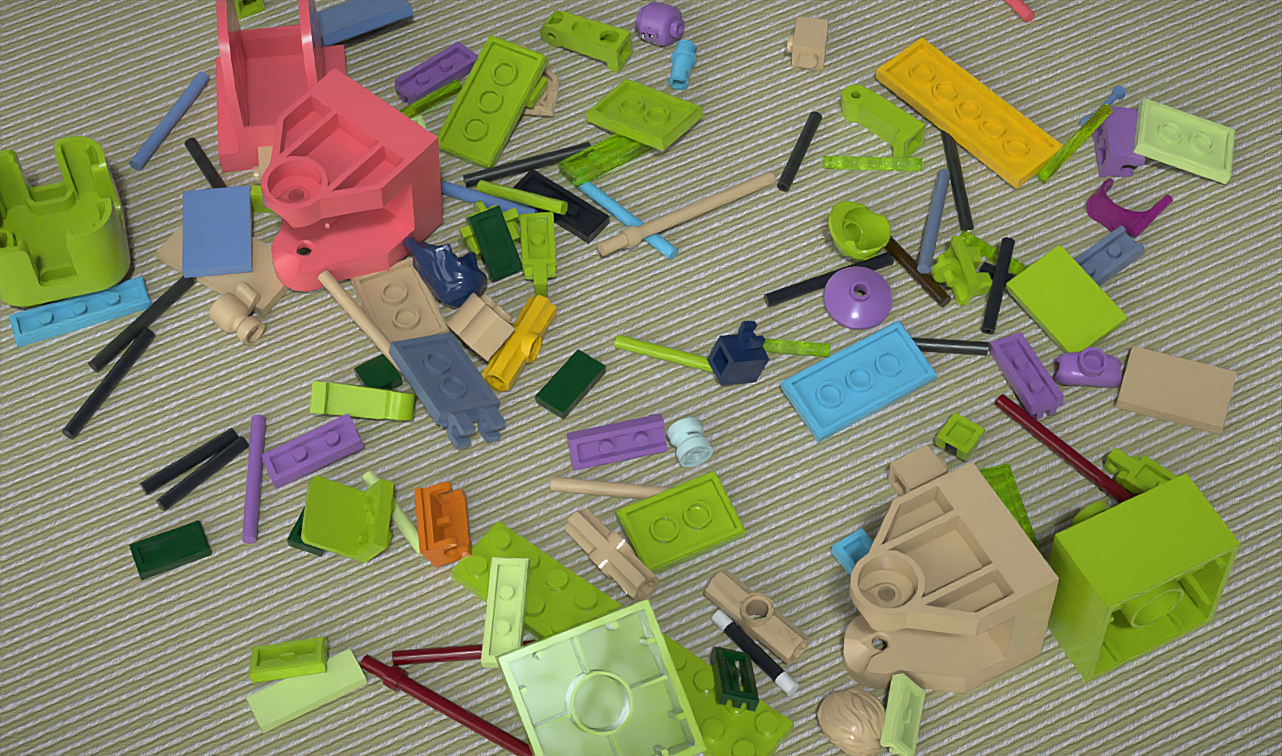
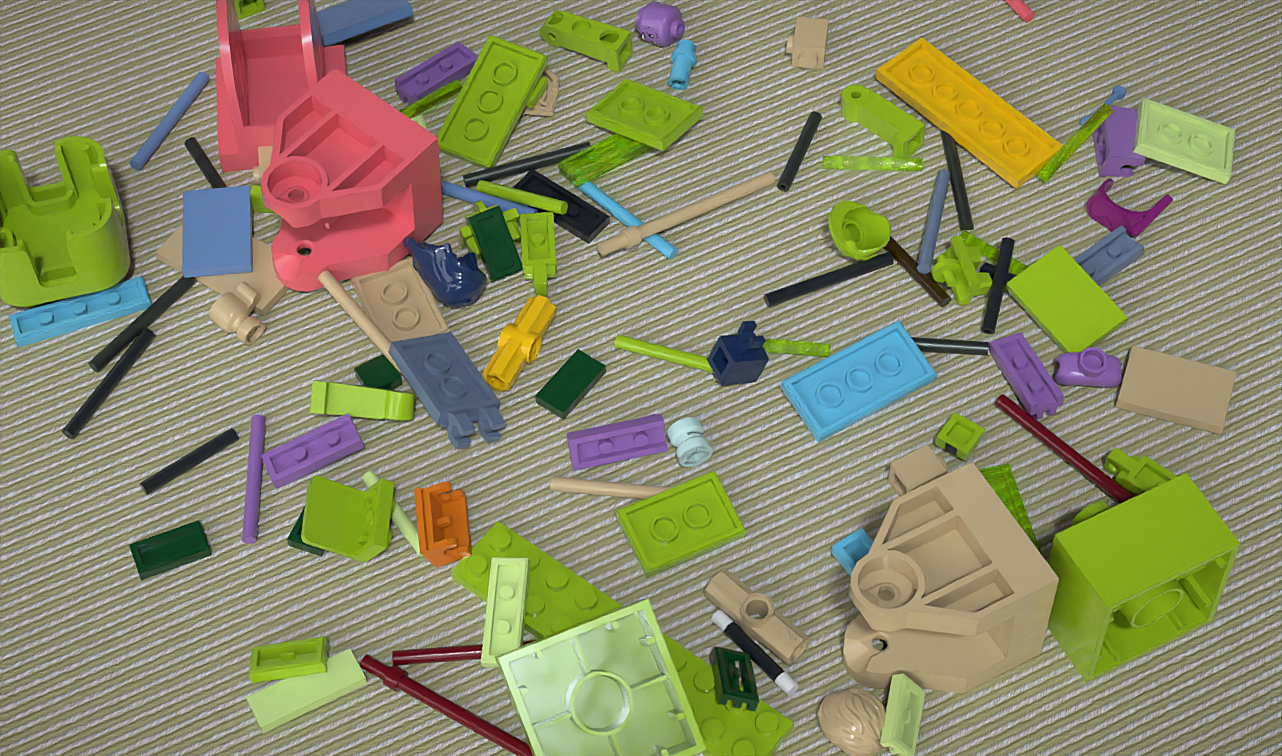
black bar [156,436,249,512] -> none
tan brick [446,292,515,361] -> none
tan piece [564,508,660,601] -> none
medium lavender dish [824,266,892,330] -> none

